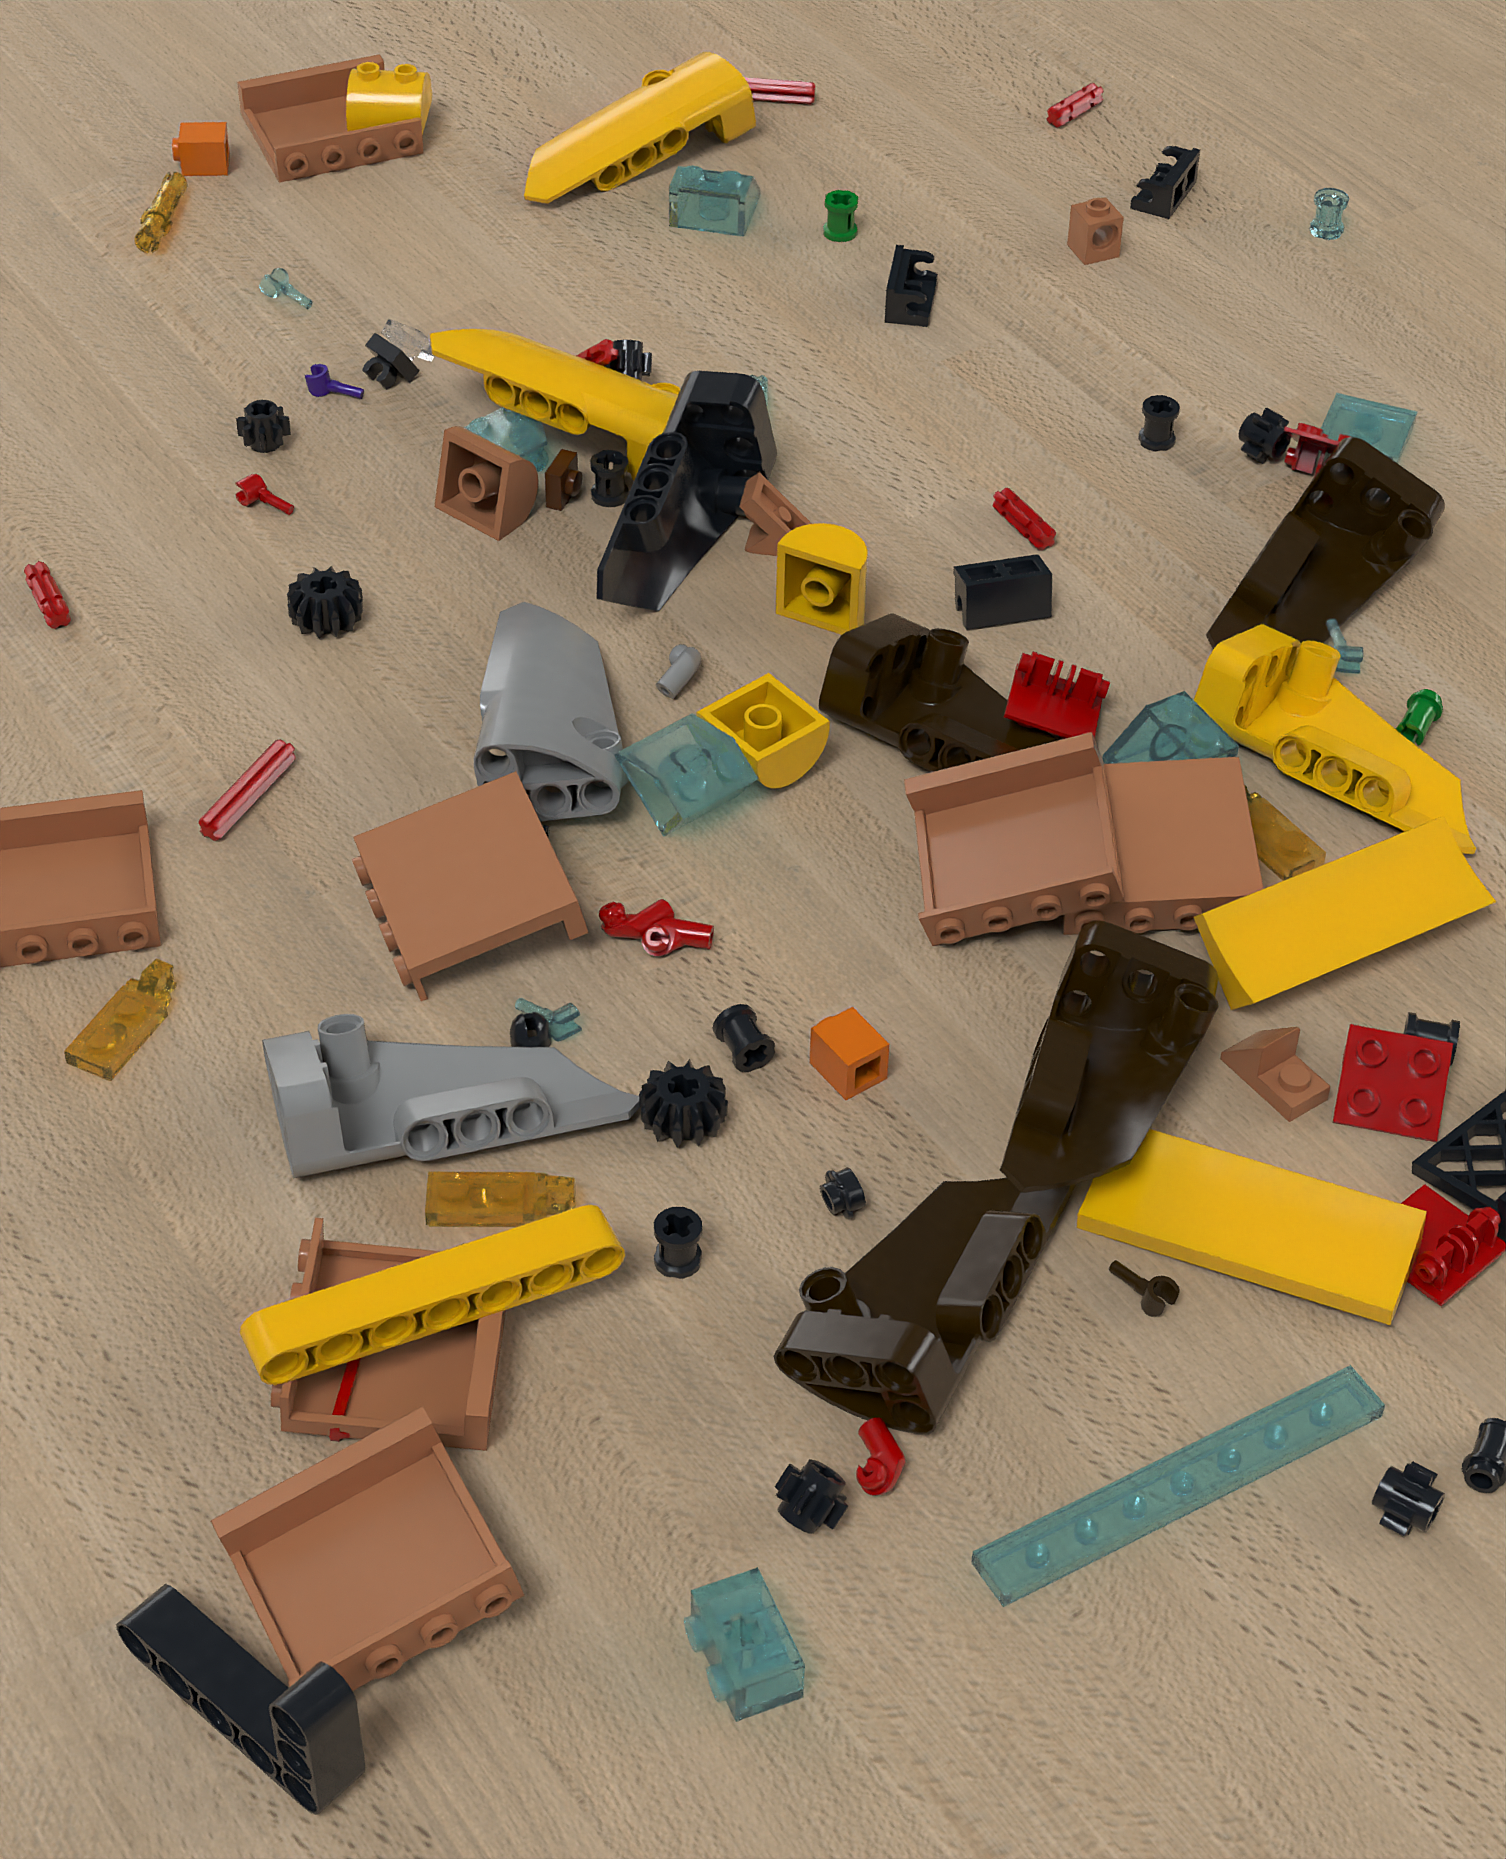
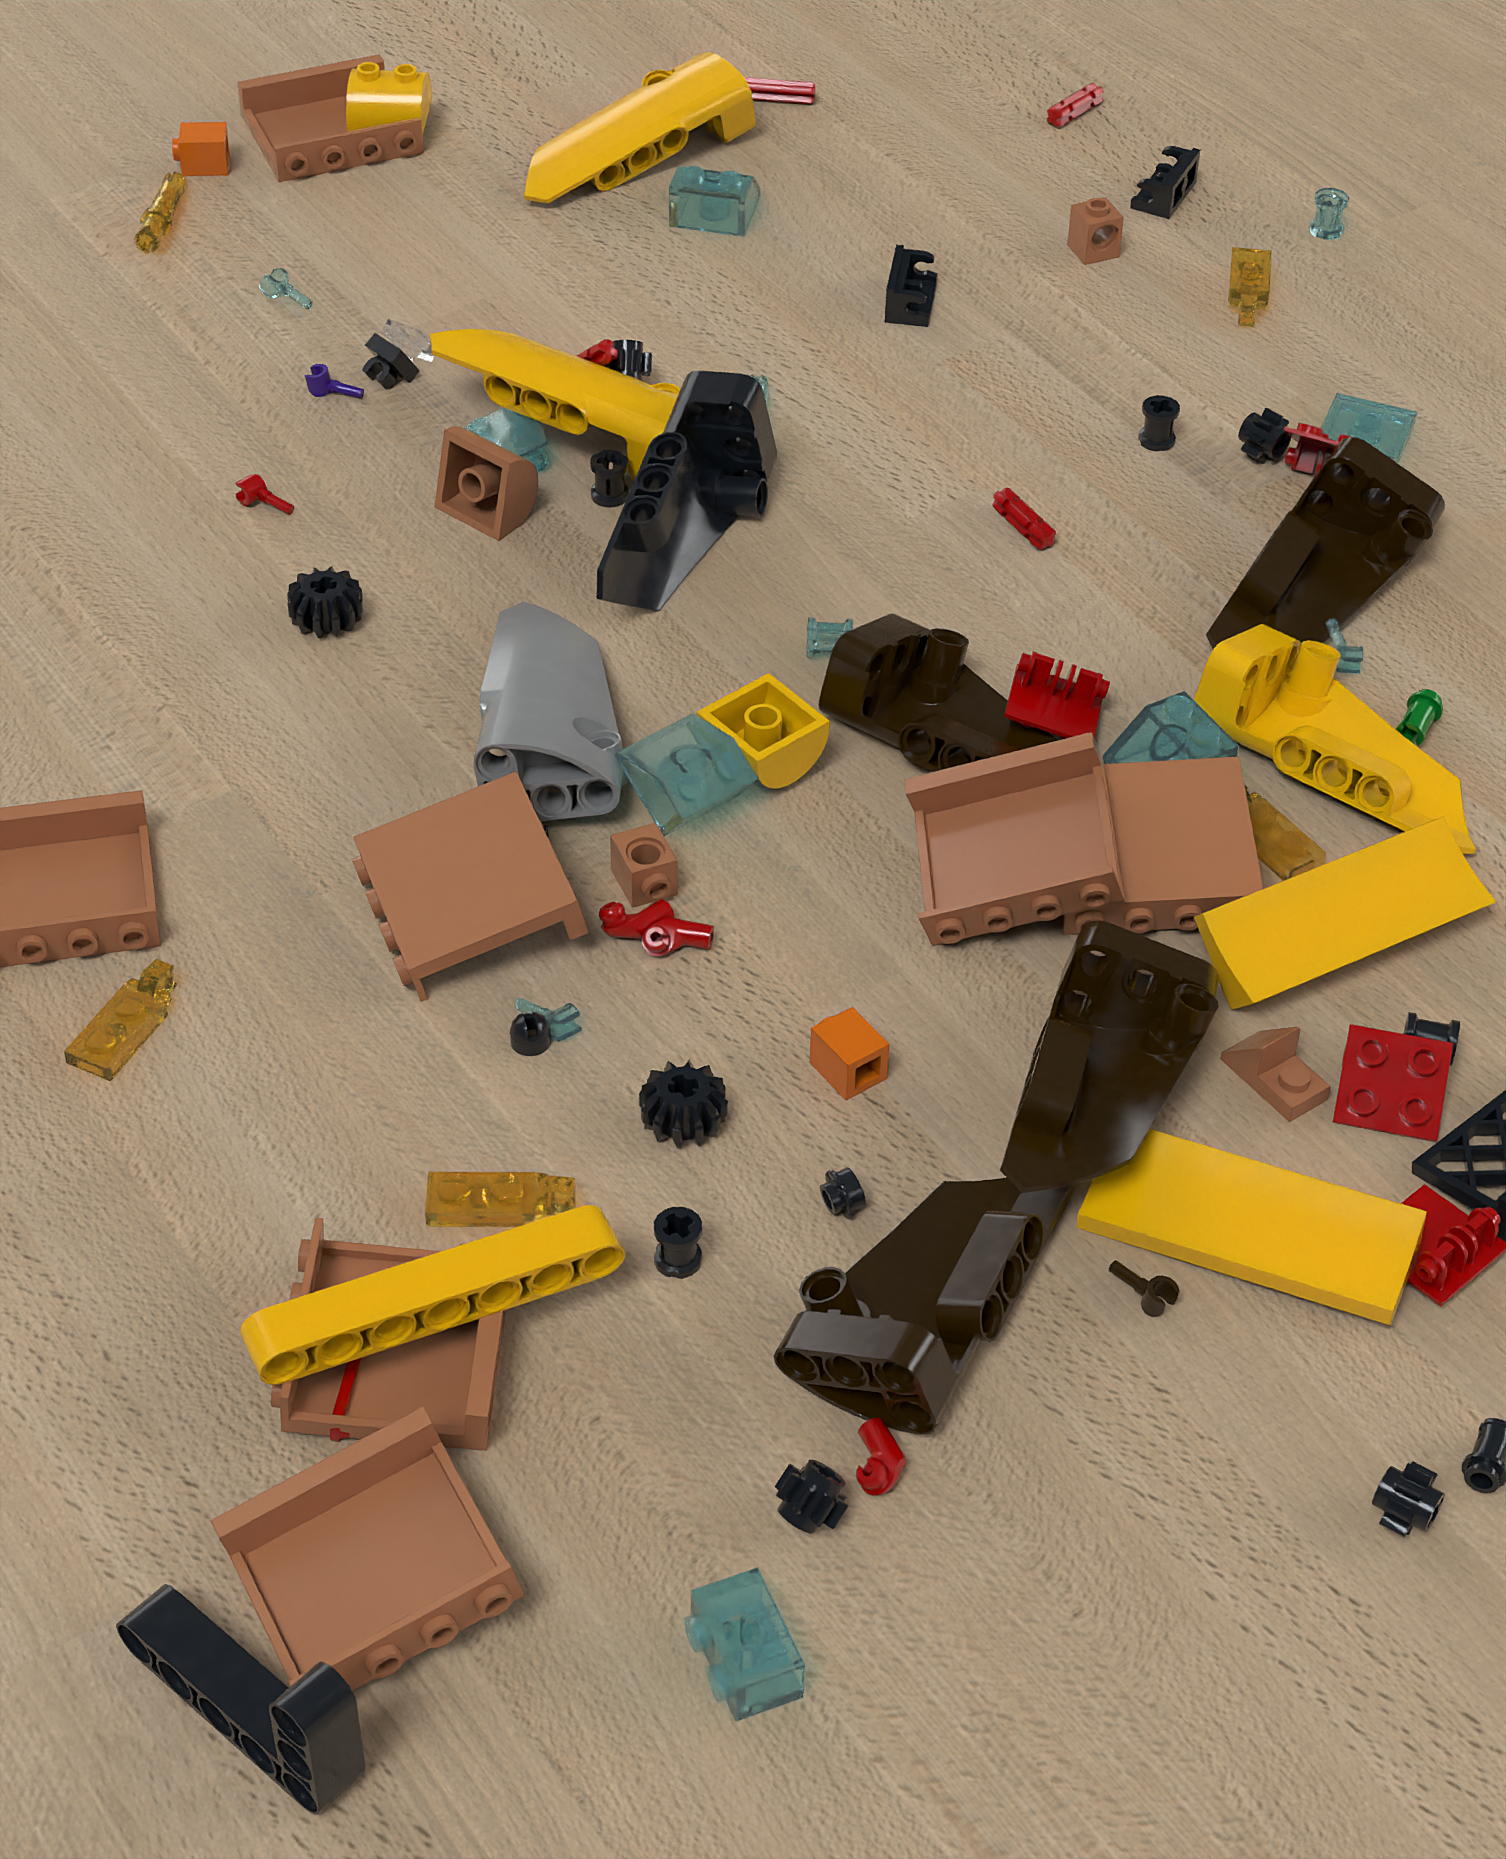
red axle [24,561,71,629] -> none
axle [198,739,296,841] -> none
black gear [236,400,291,453] -> none
light grey panel [262,1014,640,1178] -> none
reddish brown plate [545,449,582,511] -> none
light grey arm [656,644,702,699] -> none
black bush [712,1004,775,1073] -> none
nougat slope [739,472,812,556] -> none
yellow brick [776,523,868,635] -> none
green bush [823,190,858,242] -> none
black hinge [953,554,1052,630] -> none
clear light blue tile [971,1365,1385,1607] -> none
none -> nougat brick [610,822,678,908]
none -> clear light blue bush [807,617,853,658]
none -> clear yellow hinge [1228,247,1271,327]

